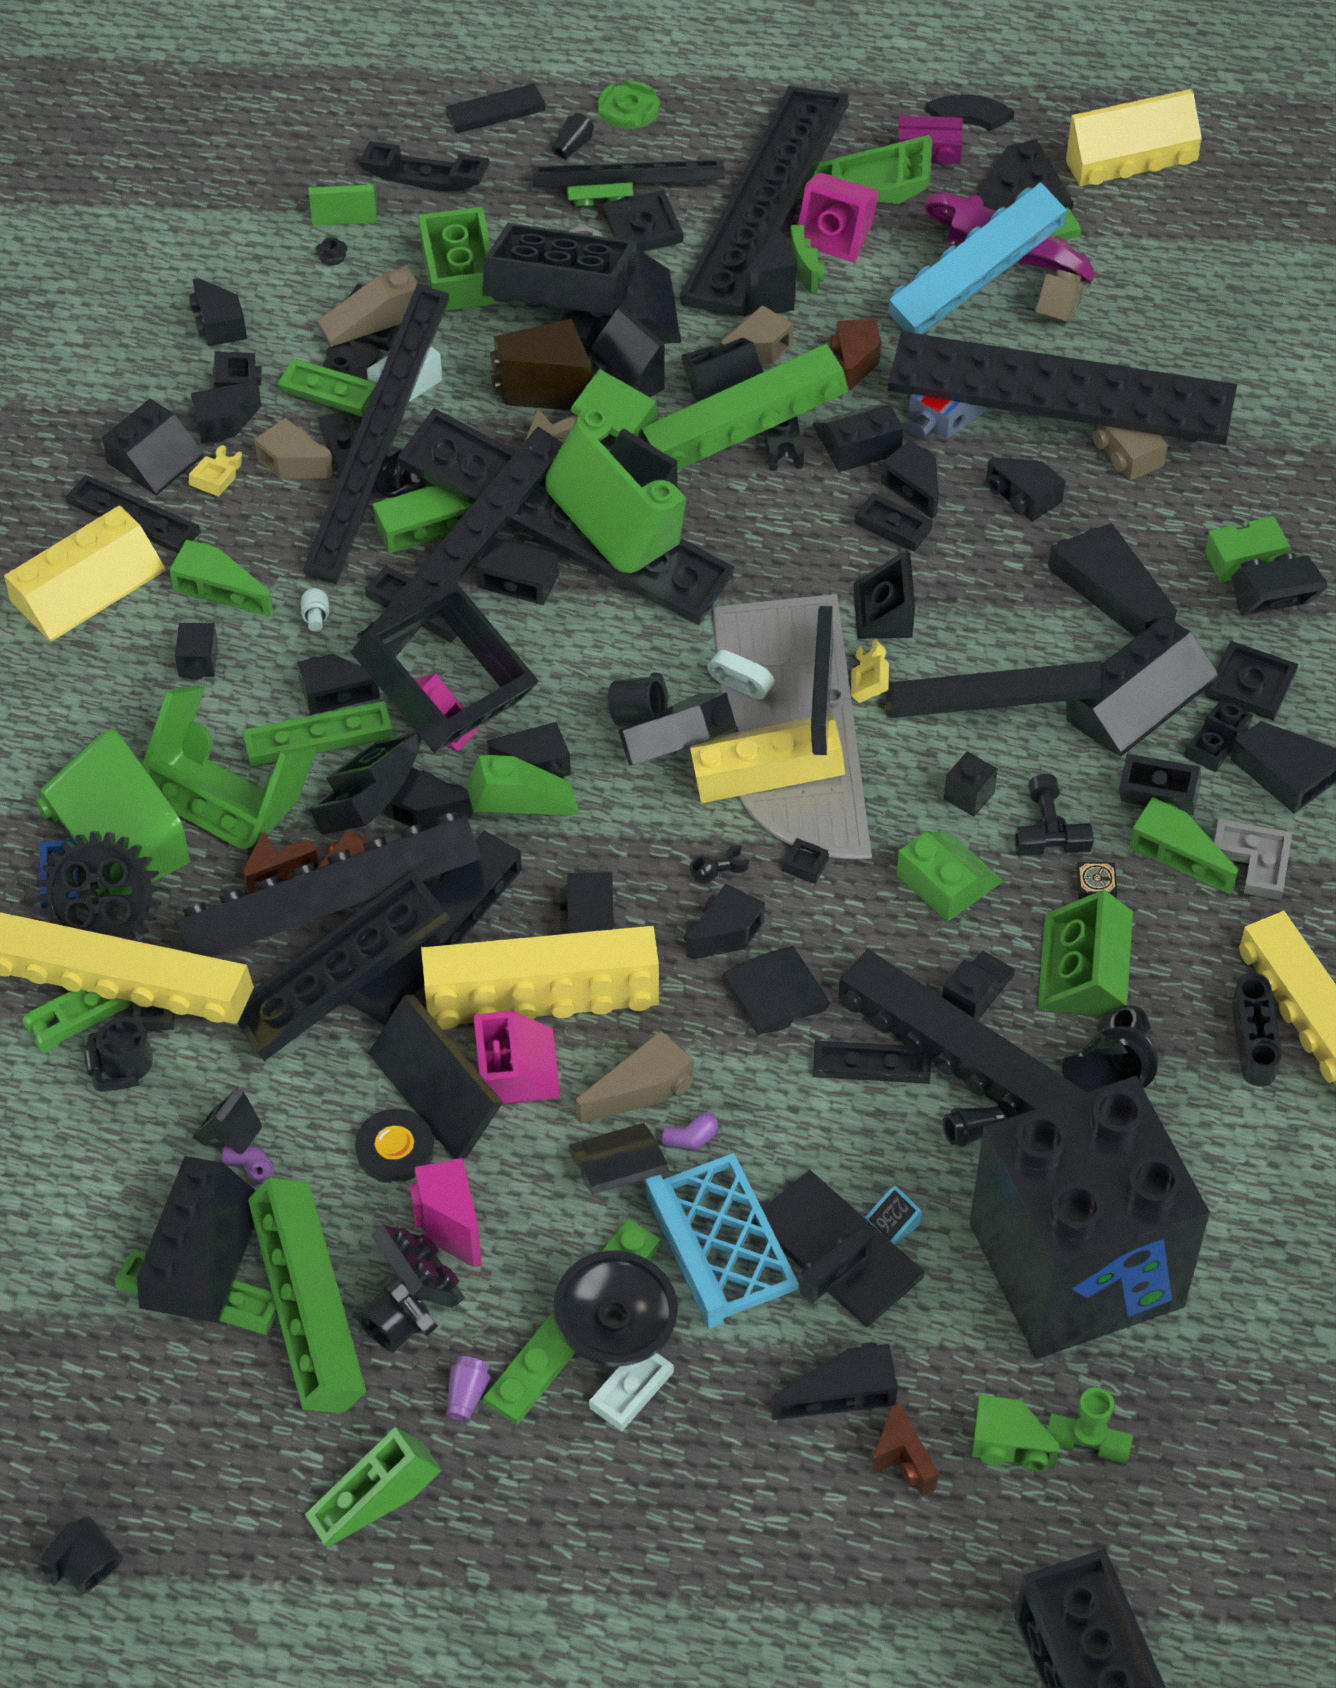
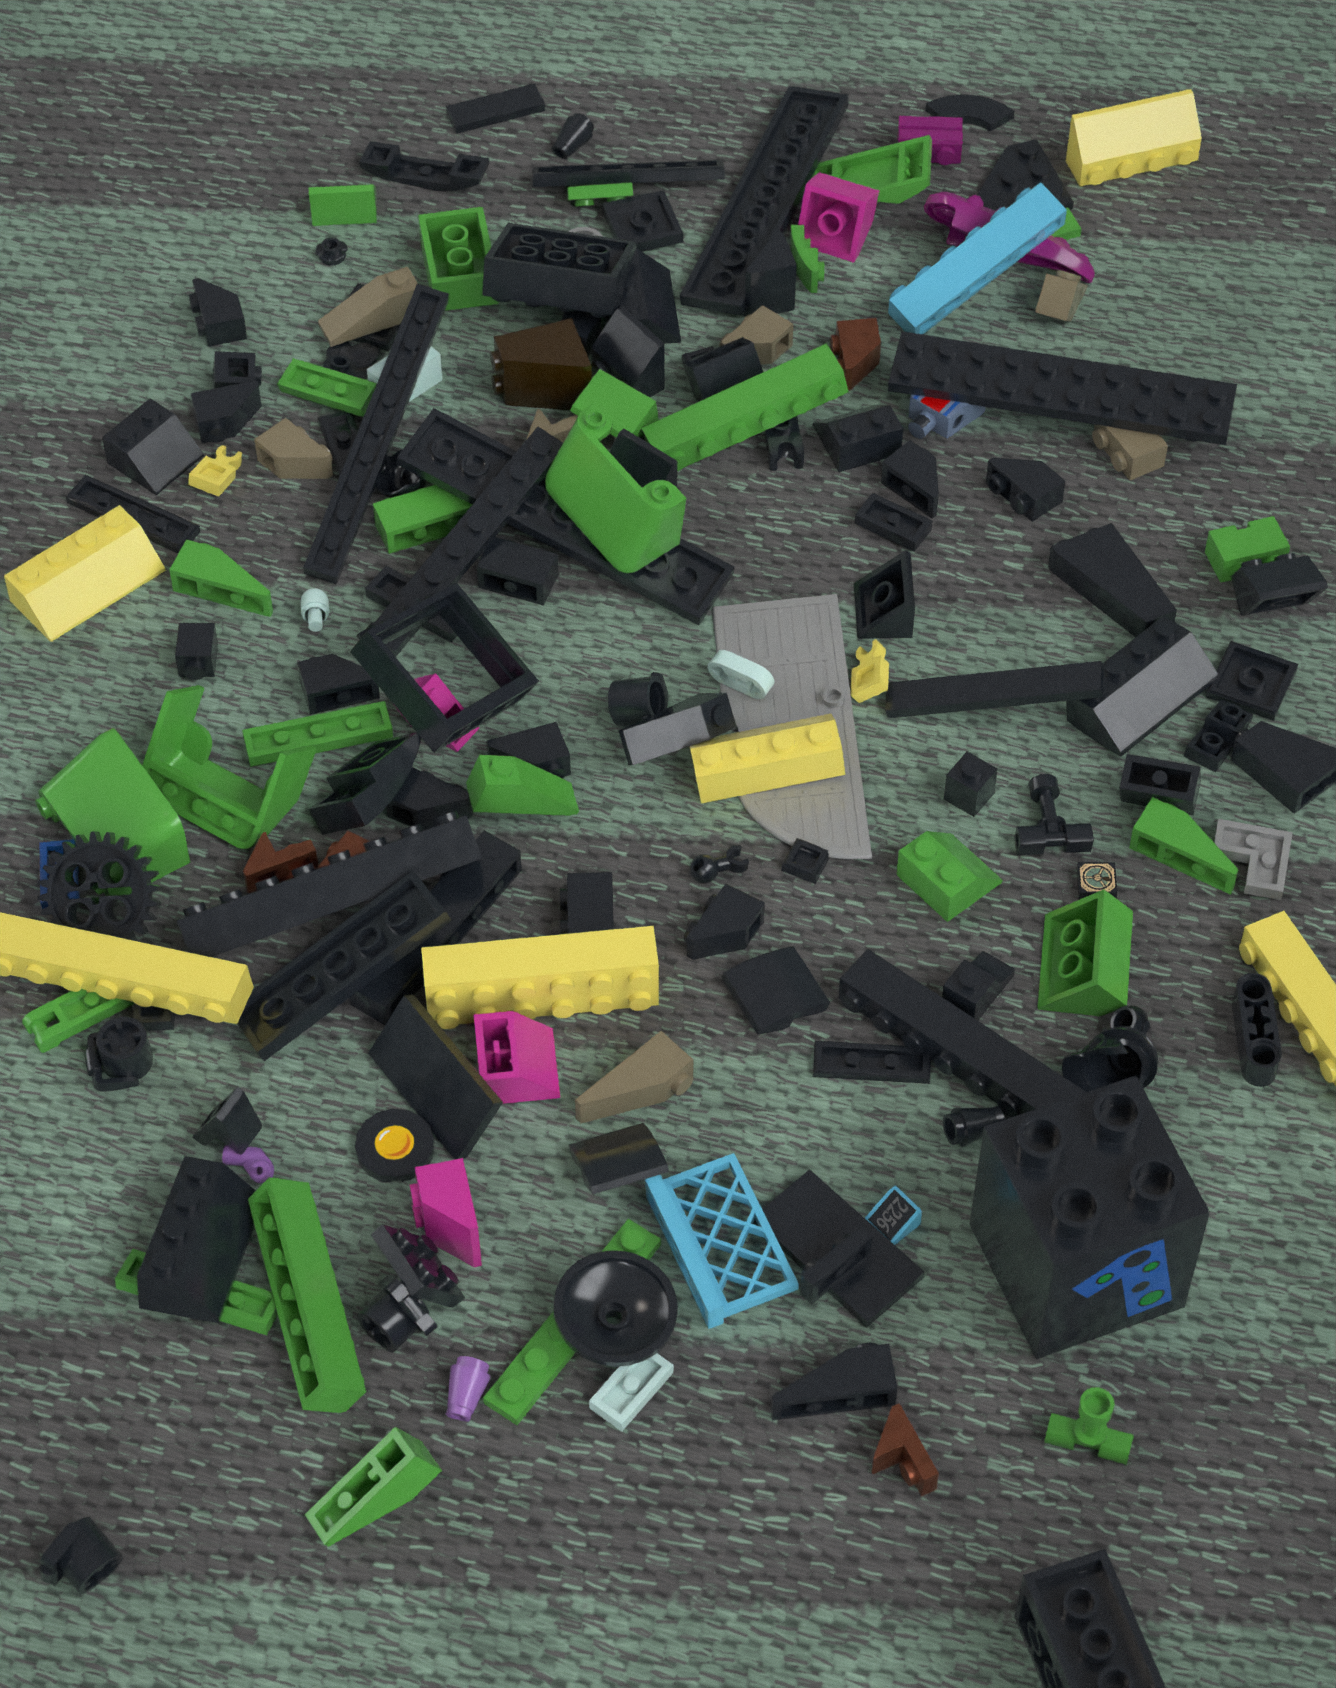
bright green tile [598,80,660,130] -> none
medium lavender arm [662,1112,719,1150] -> none
black tile [811,606,834,755] -> none
bright green slope [971,1394,1060,1472] -> none

